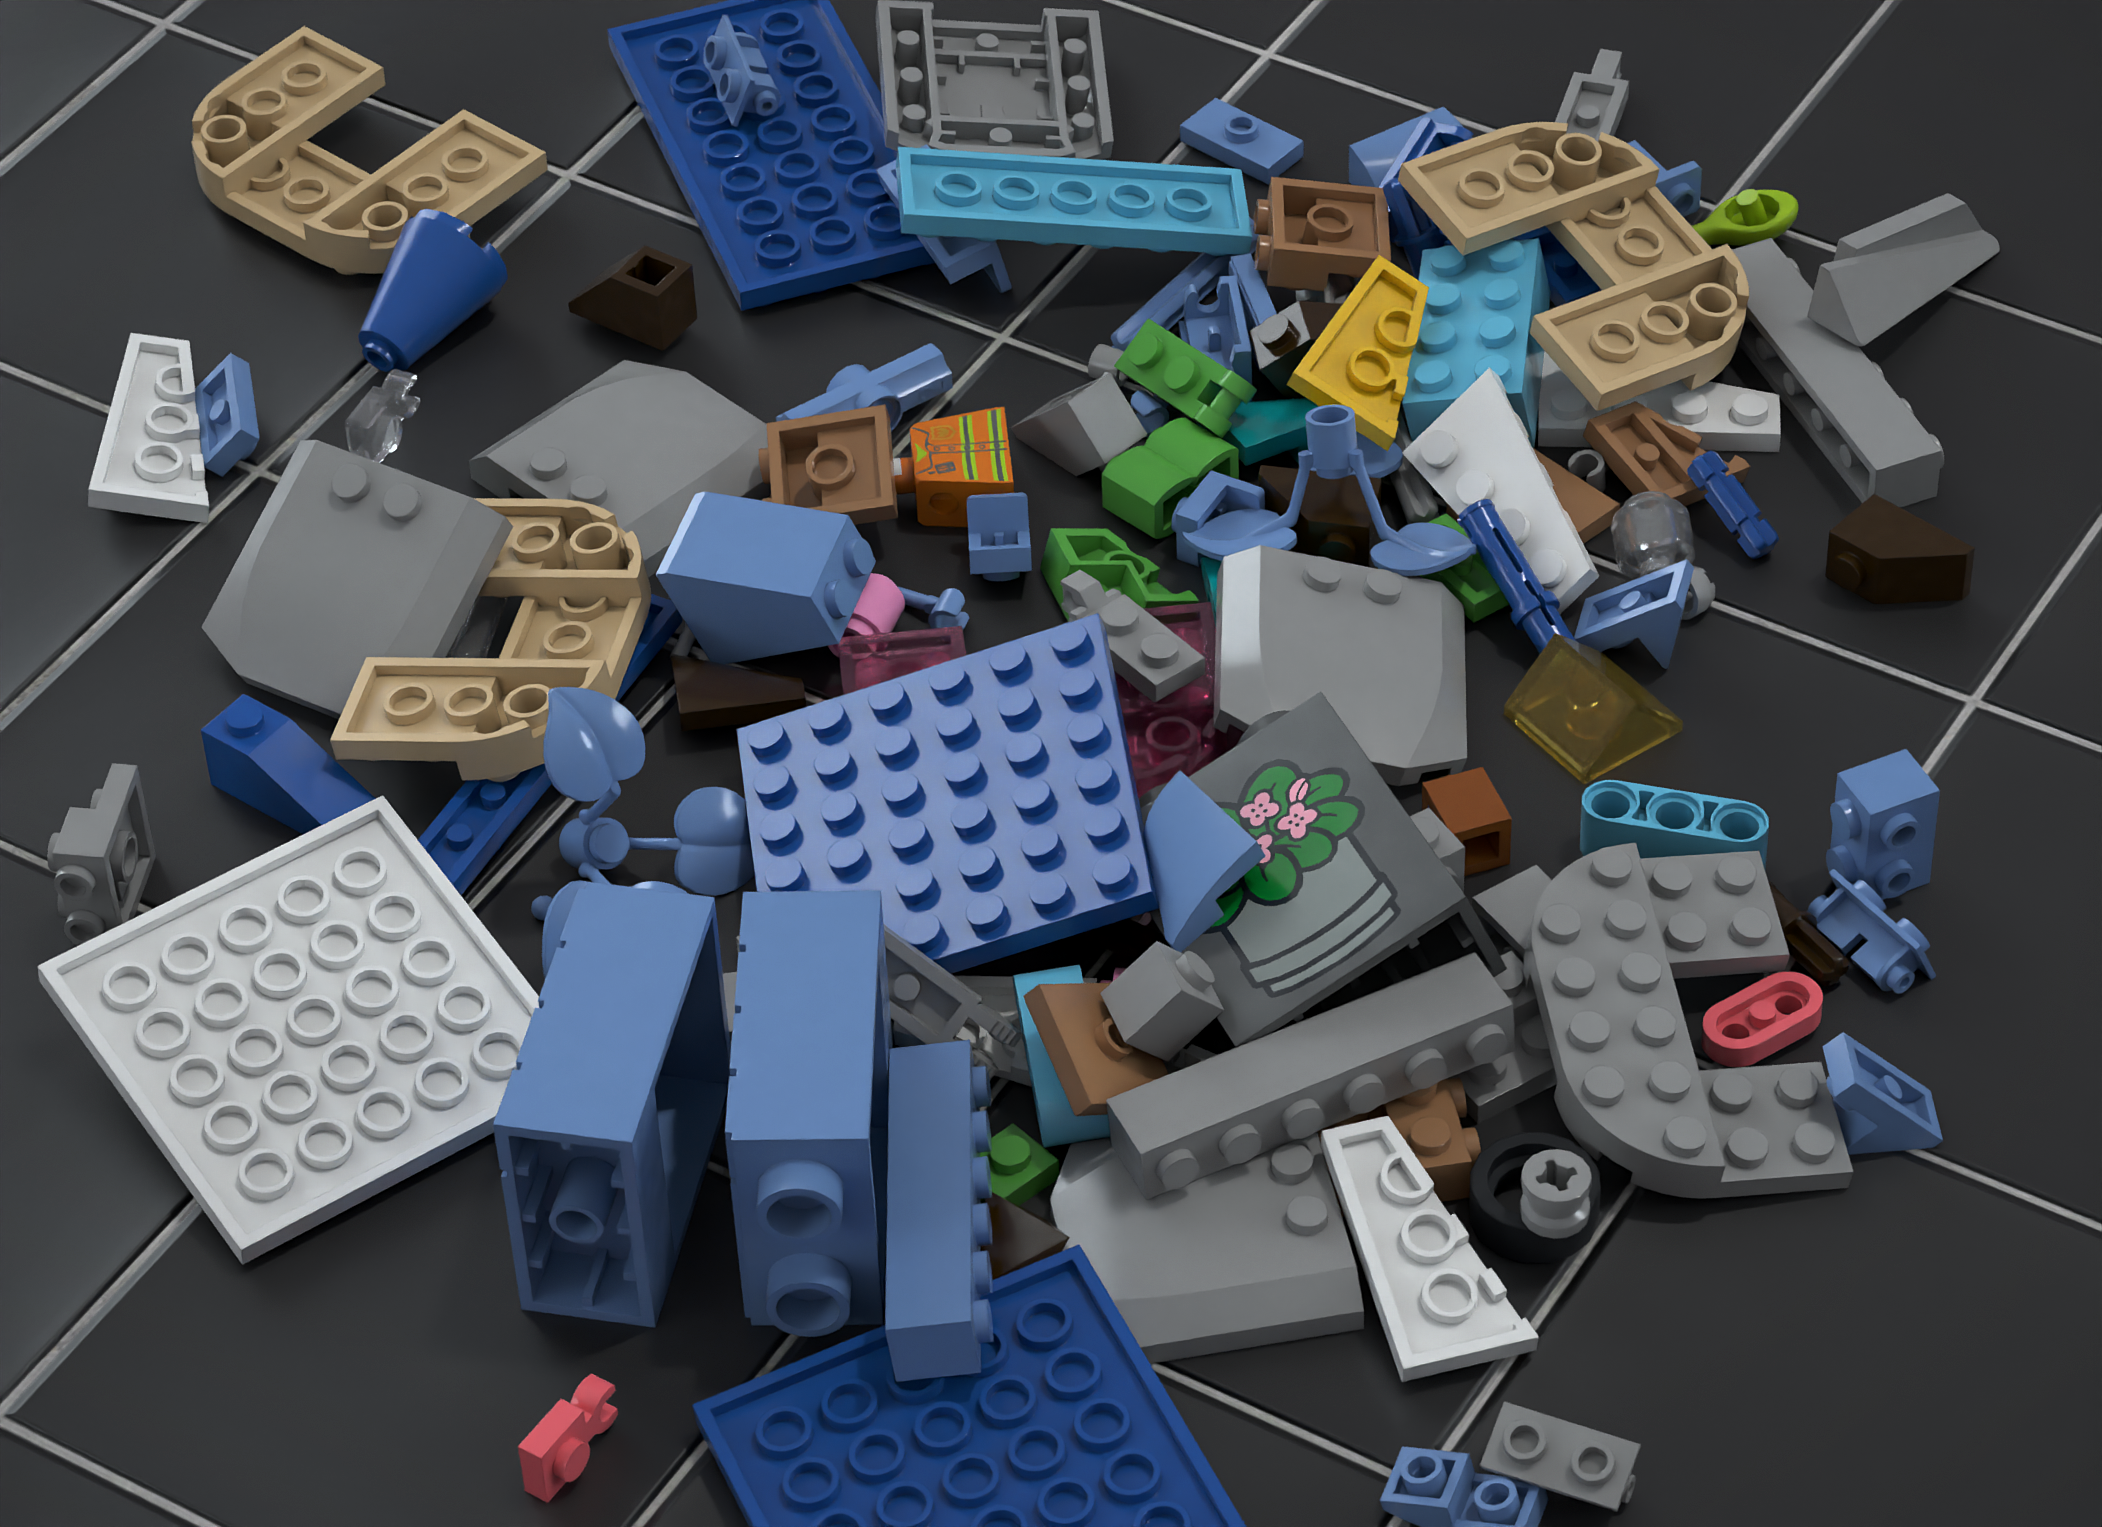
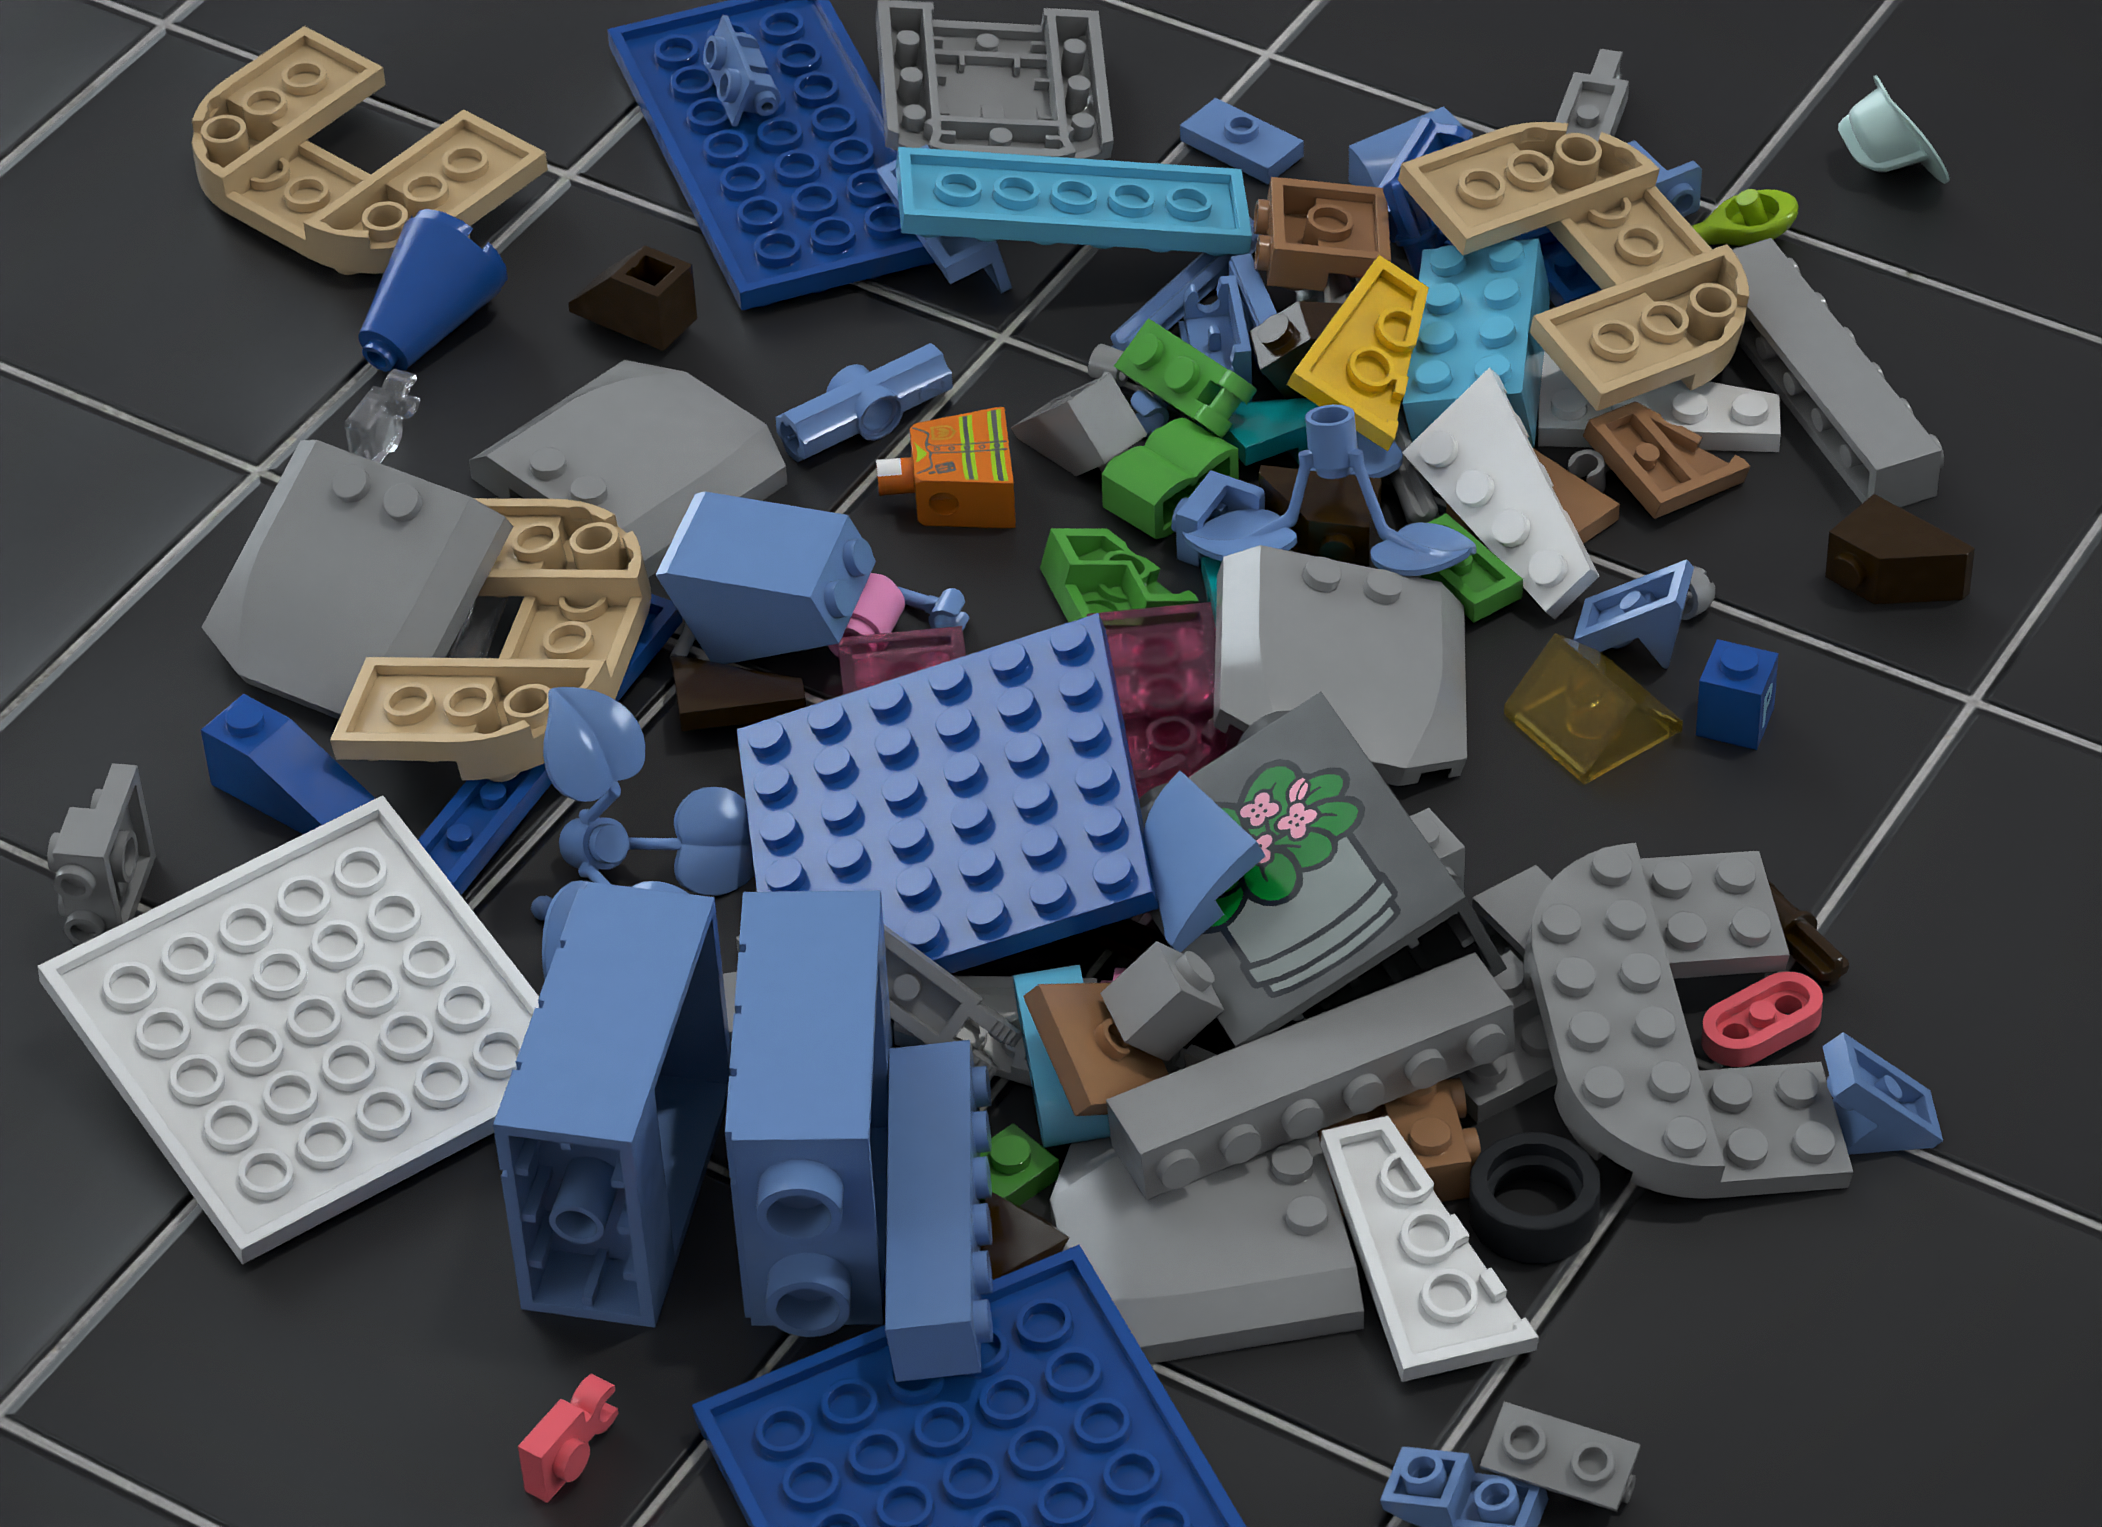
white wing [88,333,209,523] -> none
medium blue plate [195,353,260,477] -> none
medium nougat plate [758,404,898,525] -> none
medium blue bracket [967,492,1032,581] -> none
light grey hinge [1060,570,1205,702] -> none
dark orange brick [1422,767,1512,876] -> none
blue pin [1457,499,1583,673] -> none
light grey wheel [1520,1149,1592,1239] -> none
medium azure beam [1580,780,1769,870] -> none
clear head [1611,491,1696,580] -> none
blue axle [1687,451,1779,559] -> none
light grey wedge [1807,193,2000,346] -> none
medium blue hinge [1808,868,1936,994] -> none
medium blue brick [1826,749,1940,900] -> none
none -> blue brick [1696,639,1779,750]
none -> light aqua piece [1838,75,1950,184]

